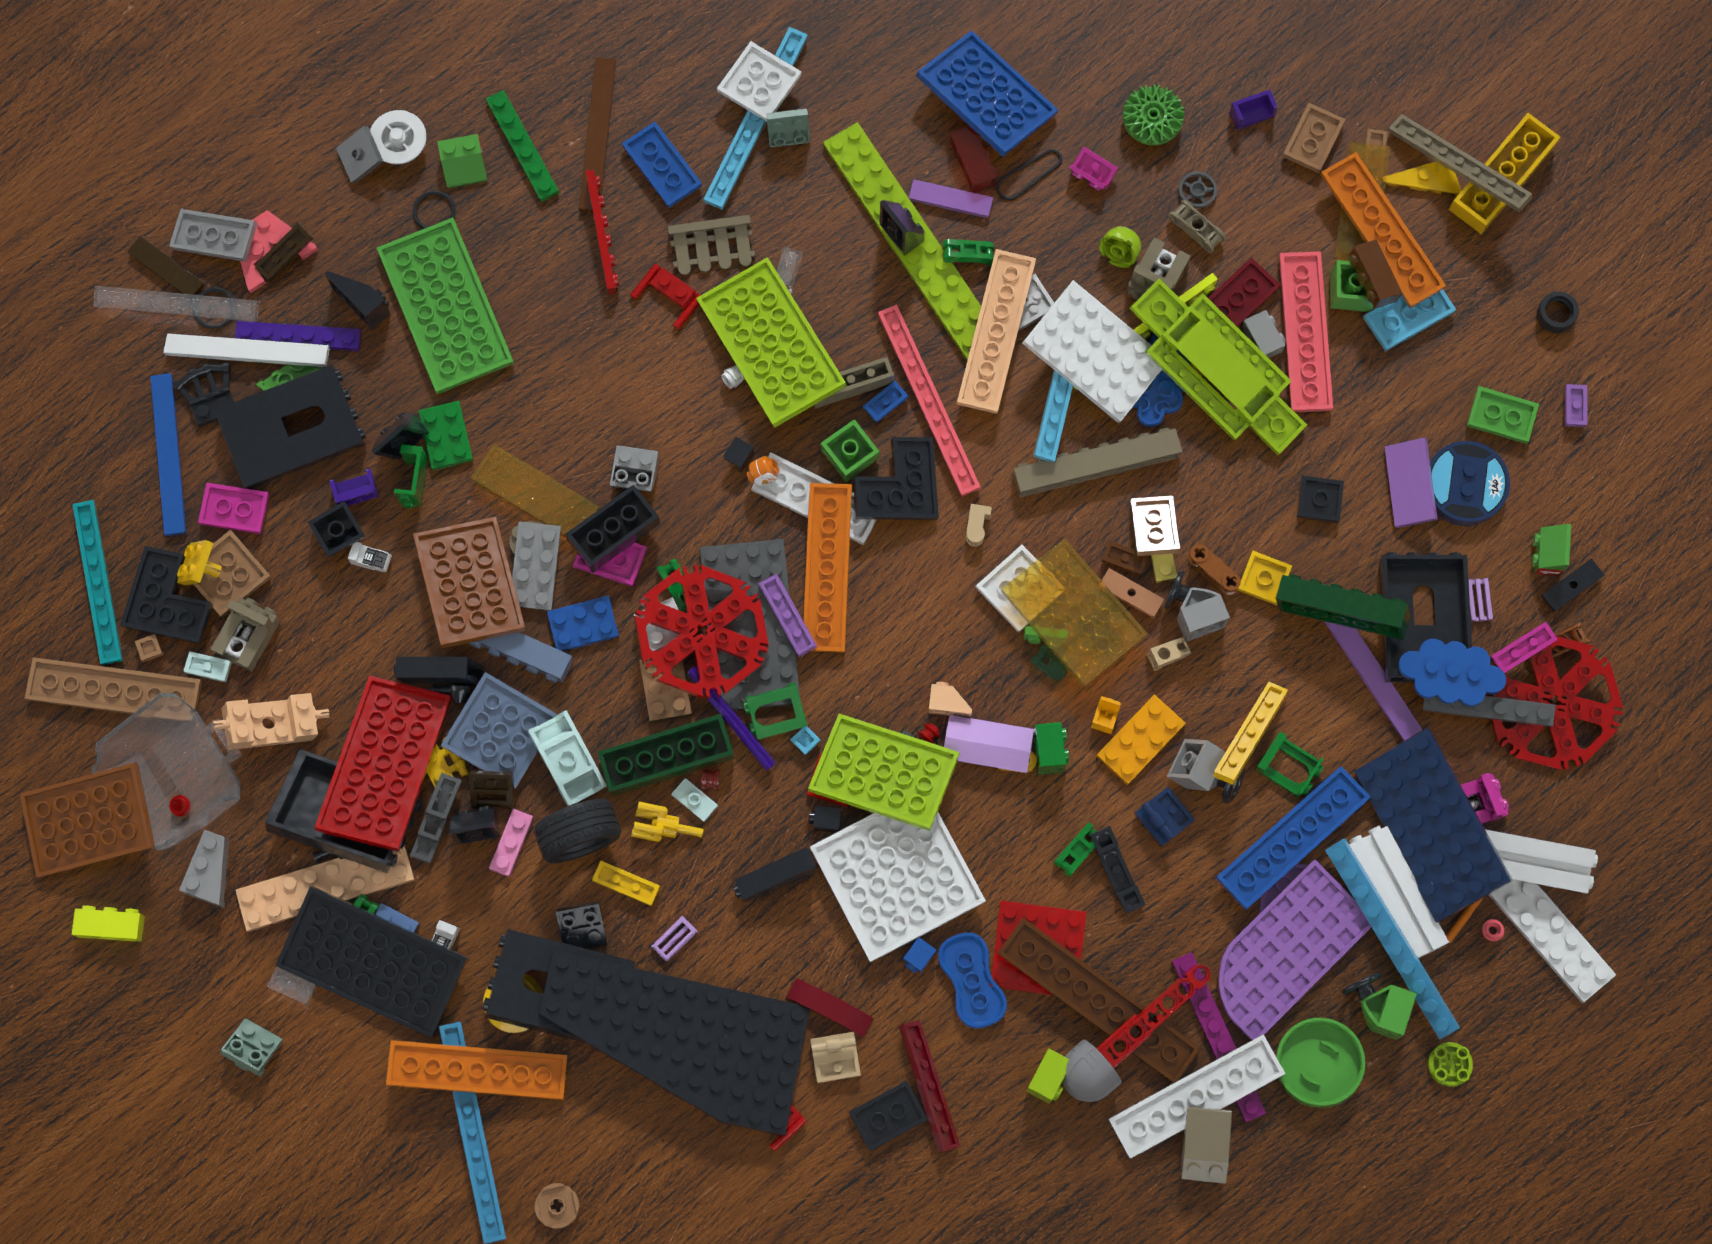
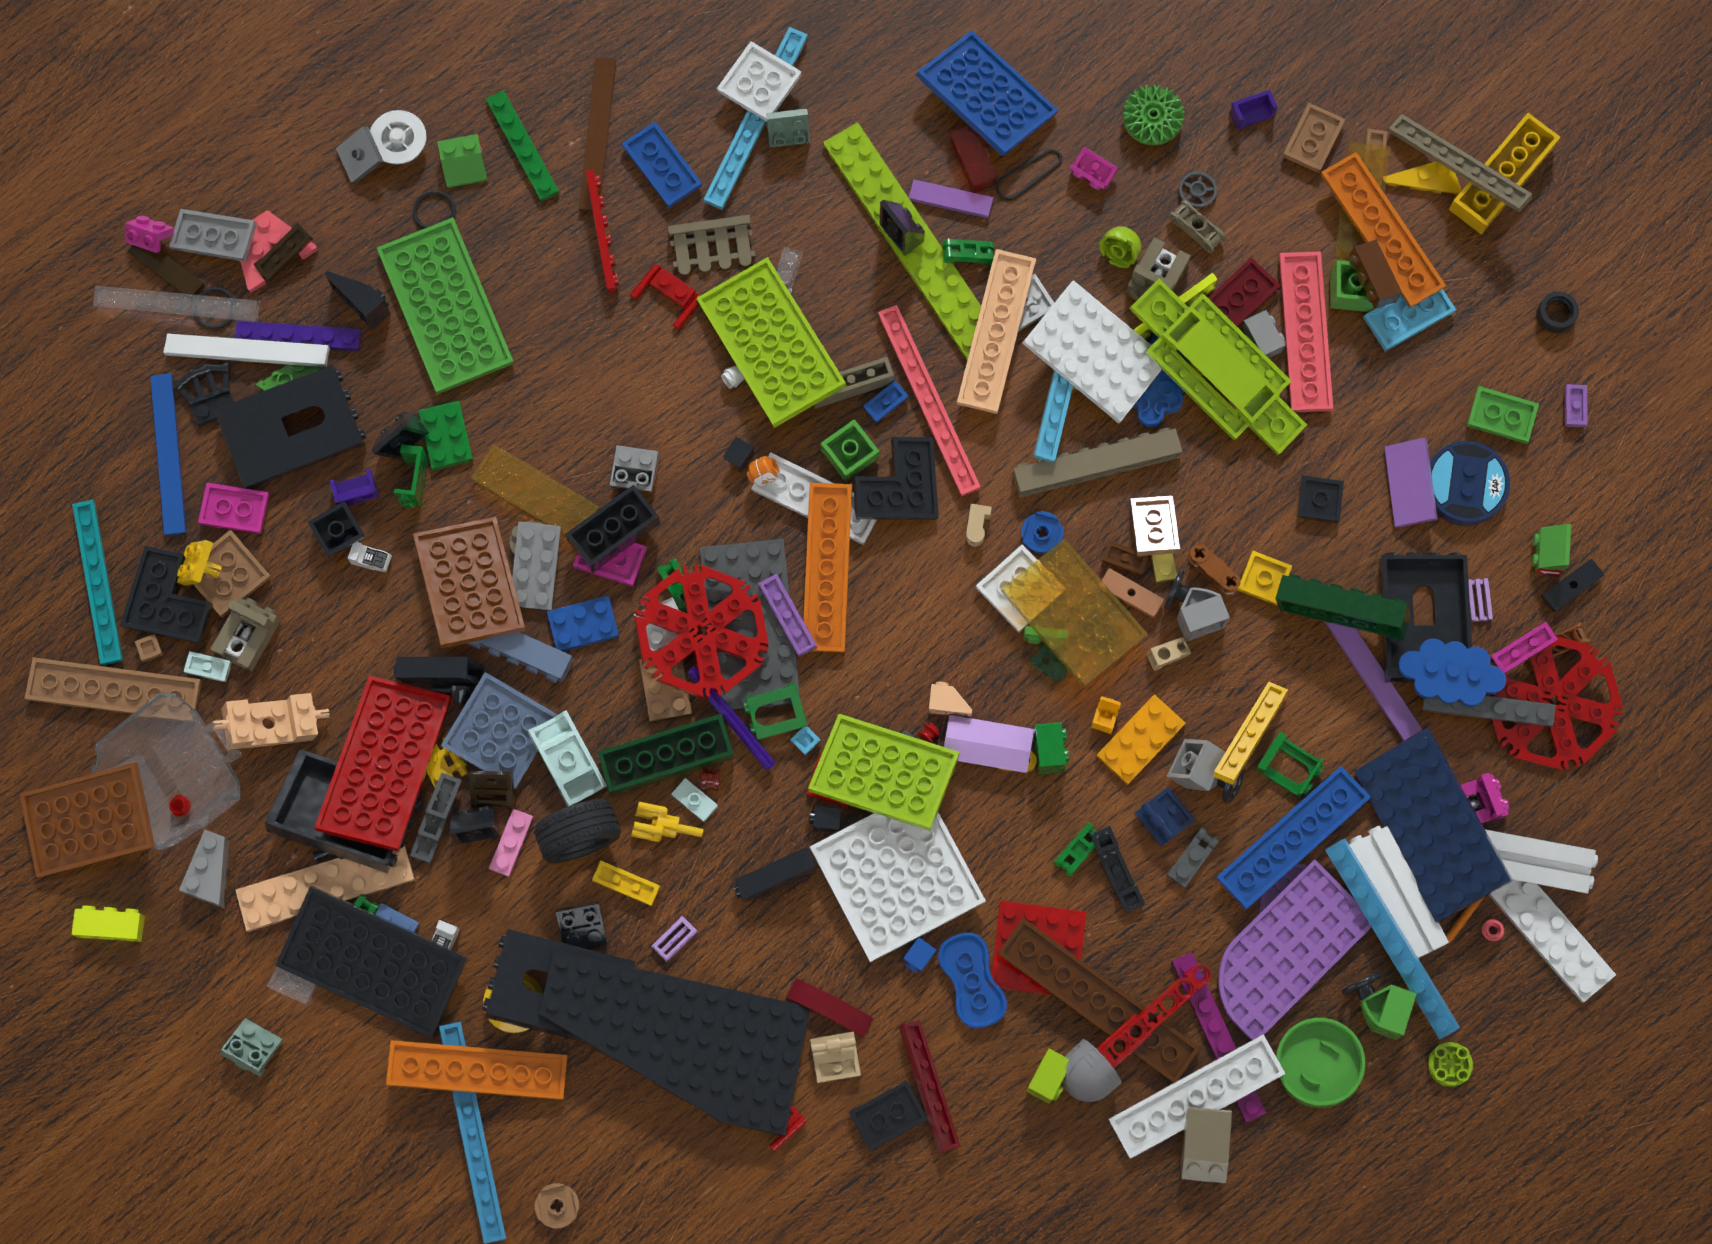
none -> dark pink bracket [125,216,174,253]
none -> blue plate [1021,512,1064,554]
none -> dark grey plate [1167,827,1220,888]

